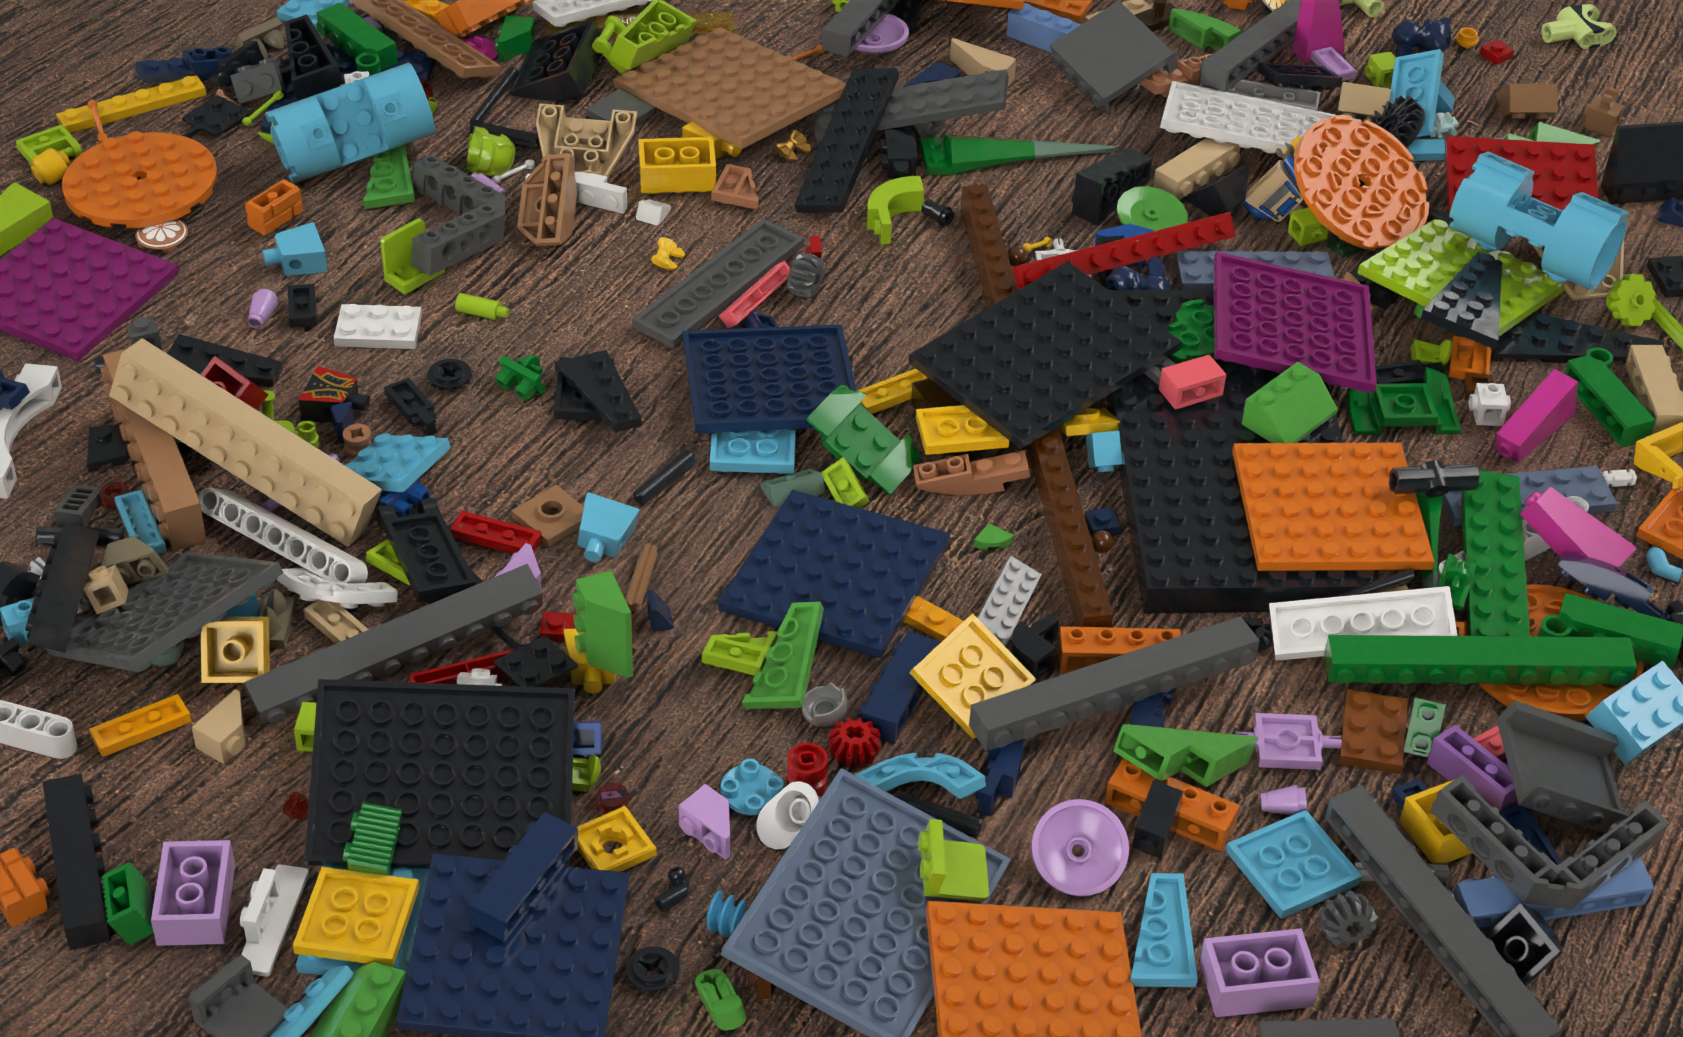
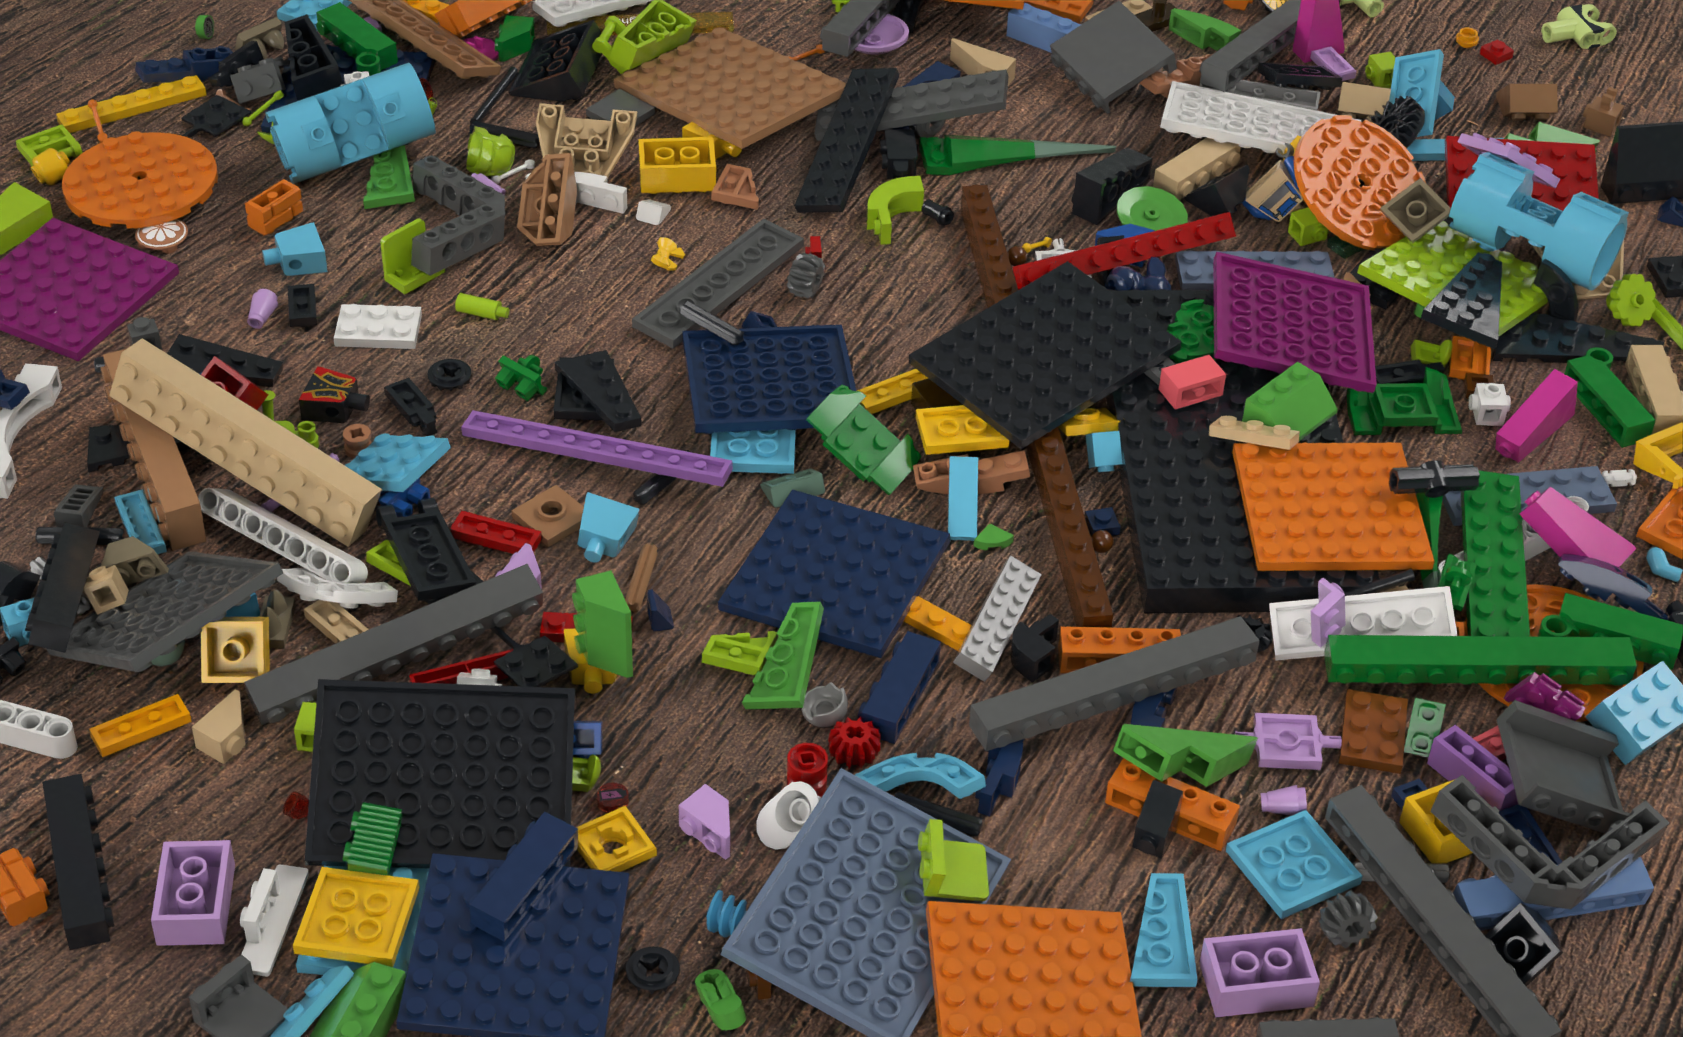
clear red tile [99,482,129,509] -> none
green brick [101,863,154,945] -> none
dark blue slope [331,402,354,444] -> none
black arm [654,866,690,912] -> none
coral piece [719,260,790,329] -> none
medium azure dish [720,759,784,815] -> none
pearl gold piece [774,129,811,162] -> none
lime plate [821,457,870,508] -> none
yellow plate [909,613,1036,739] -> none
lavender dish [1031,799,1129,897] -> none
dark blue animal [1392,17,1451,57] -> none
light aqua gear [1430,112,1459,139] -> none
none -> tile [195,15,214,39]
none -> medium lavender plate [461,410,733,487]
none -> axle [680,301,744,346]
none -> medium azure tile [948,456,978,541]
none -> tan plate [1209,416,1300,450]
none -> lavender bracket [1311,578,1346,648]
none -> dark tan slope [1380,178,1451,243]
none -> lavender plate [1458,133,1560,188]
none -> magenta plate [1503,672,1586,721]
none -> black tile [1534,259,1578,321]

